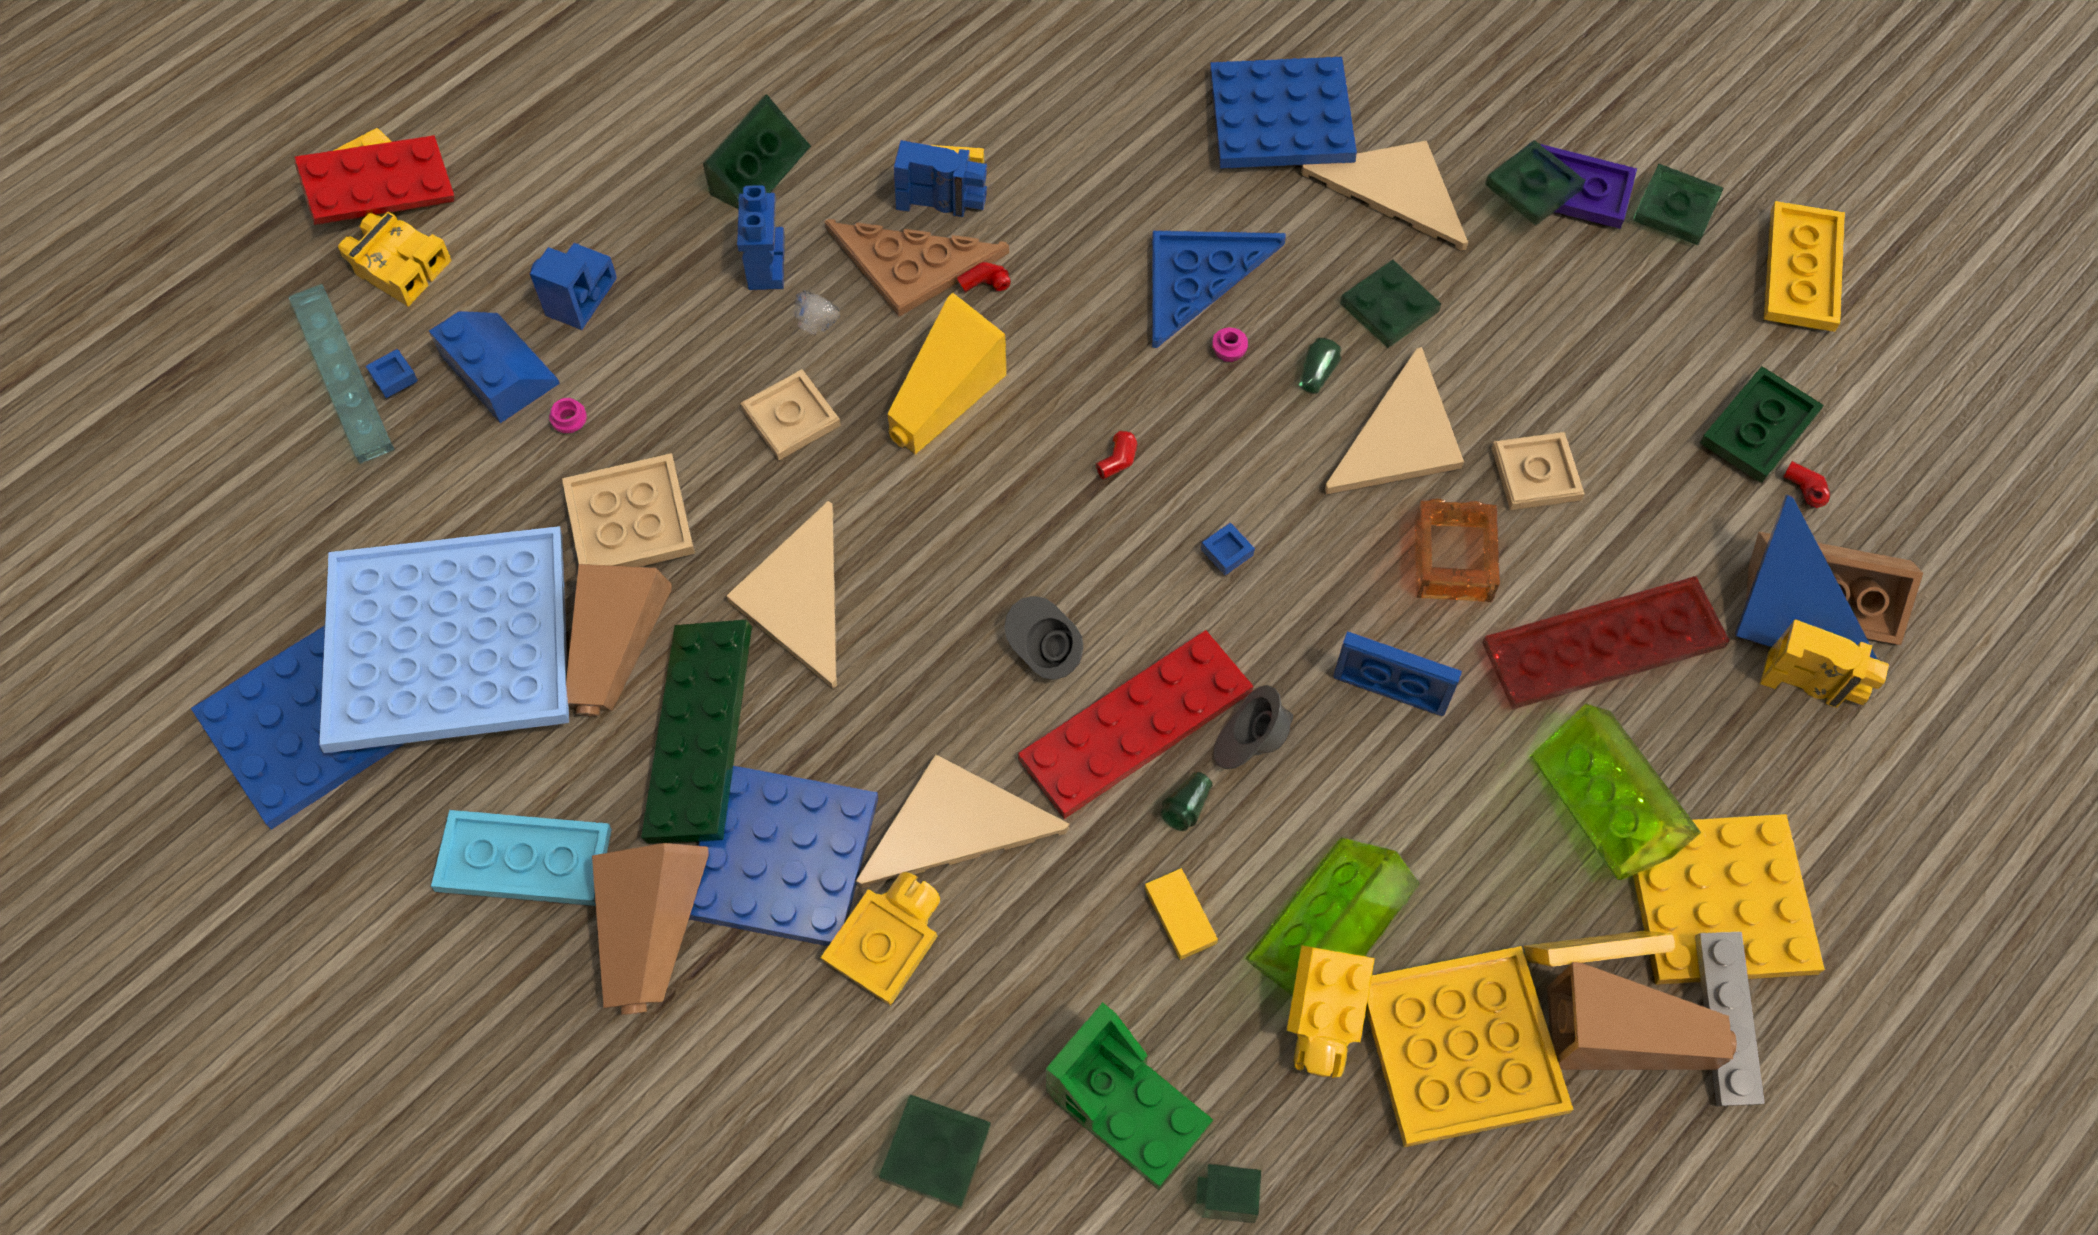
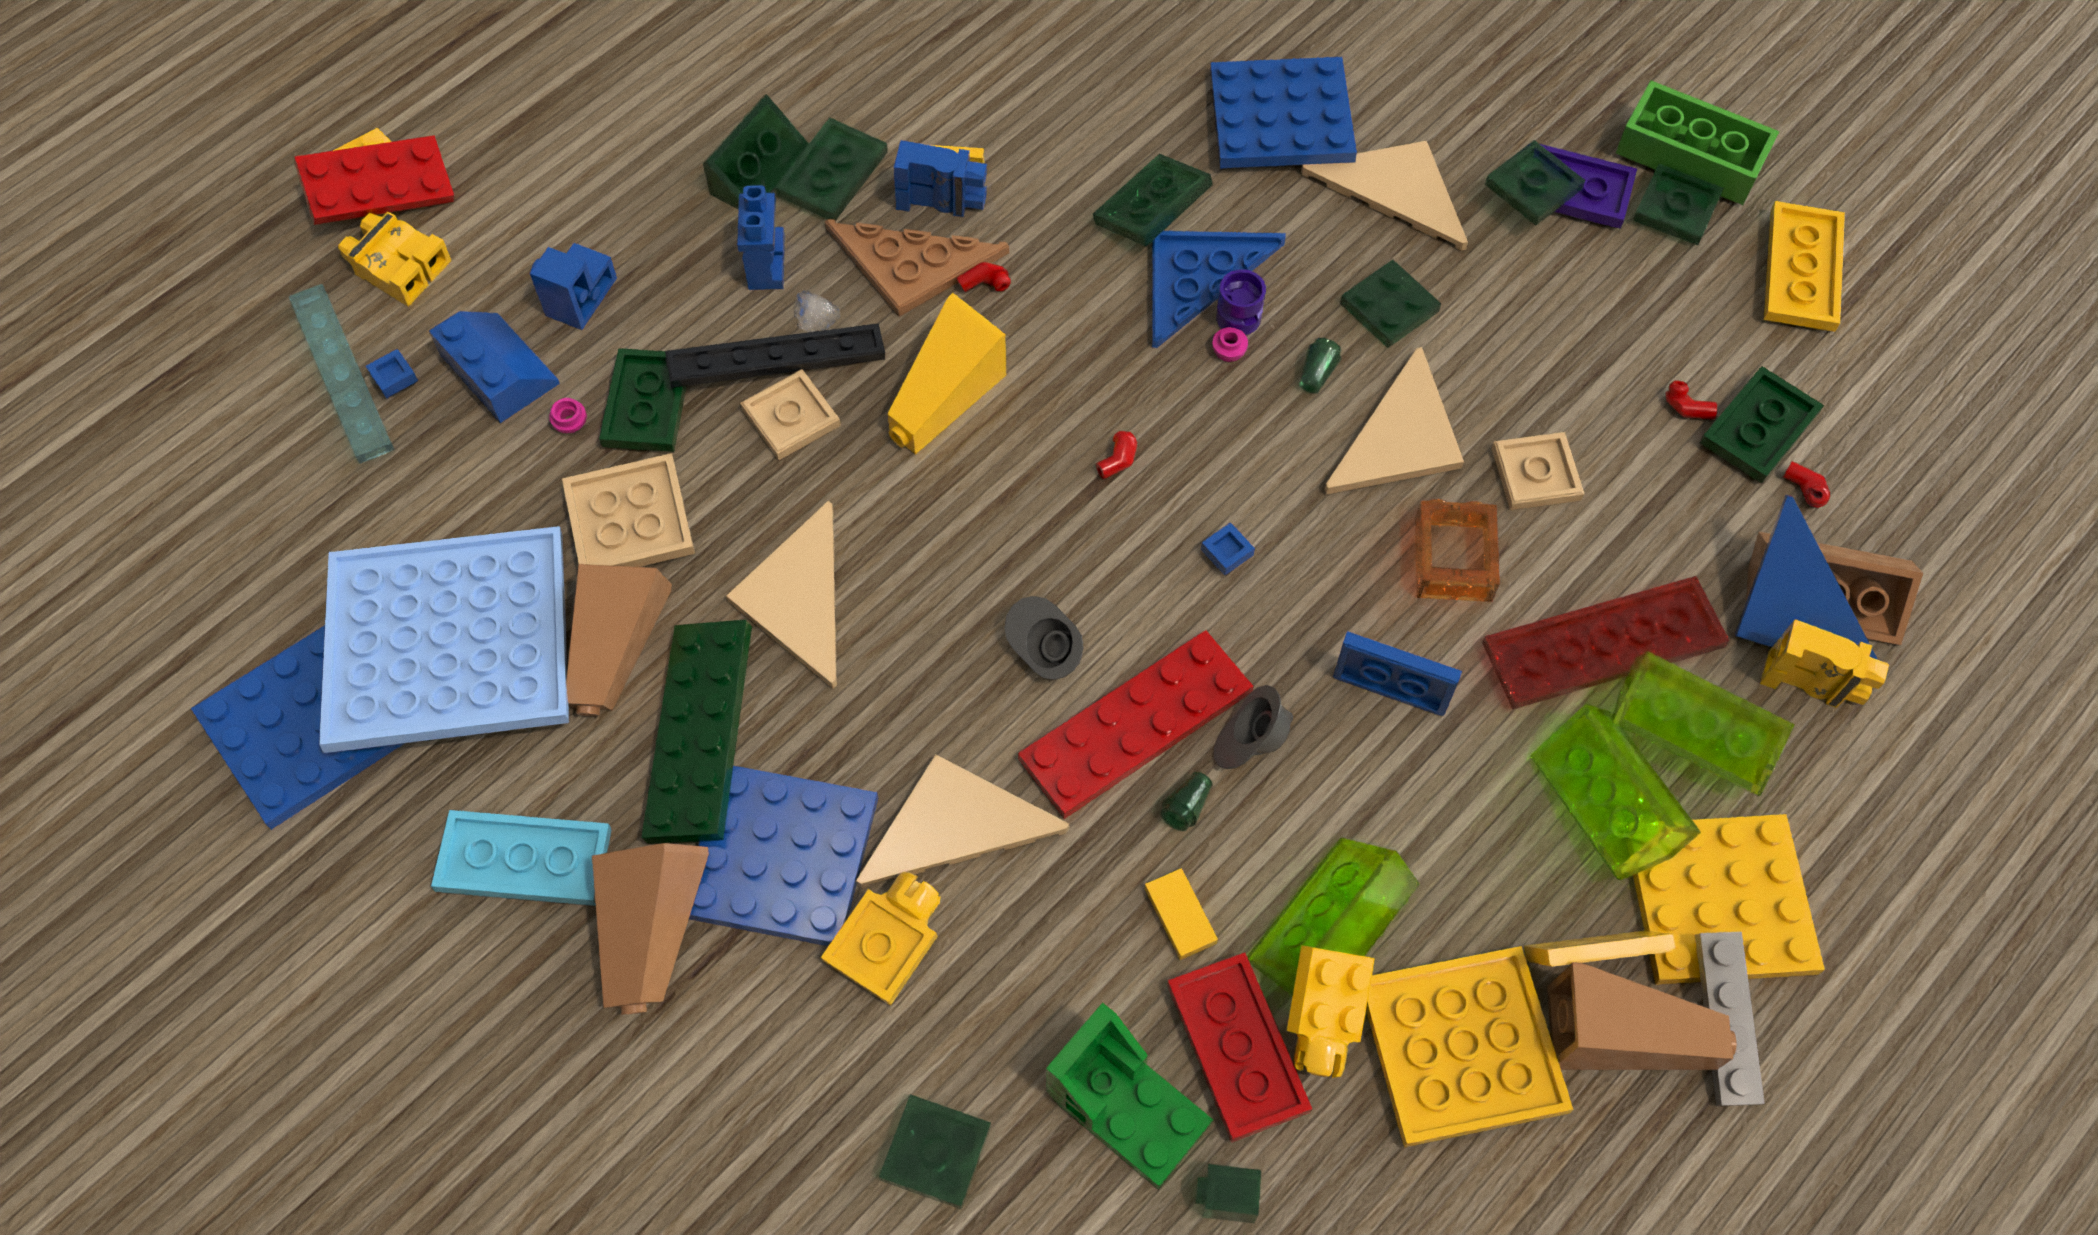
none -> dark green plate [599,348,687,452]
none -> black tile [665,323,885,388]
none -> clear green plate [775,118,888,220]
none -> clear green plate [1093,153,1213,247]
none -> red plate [1167,952,1312,1143]
none -> dark purple wheel [1216,269,1266,335]
none -> clear neon green slope [1611,651,1795,797]
none -> bright green brick [1616,80,1780,205]
none -> red arm [1665,380,1717,420]

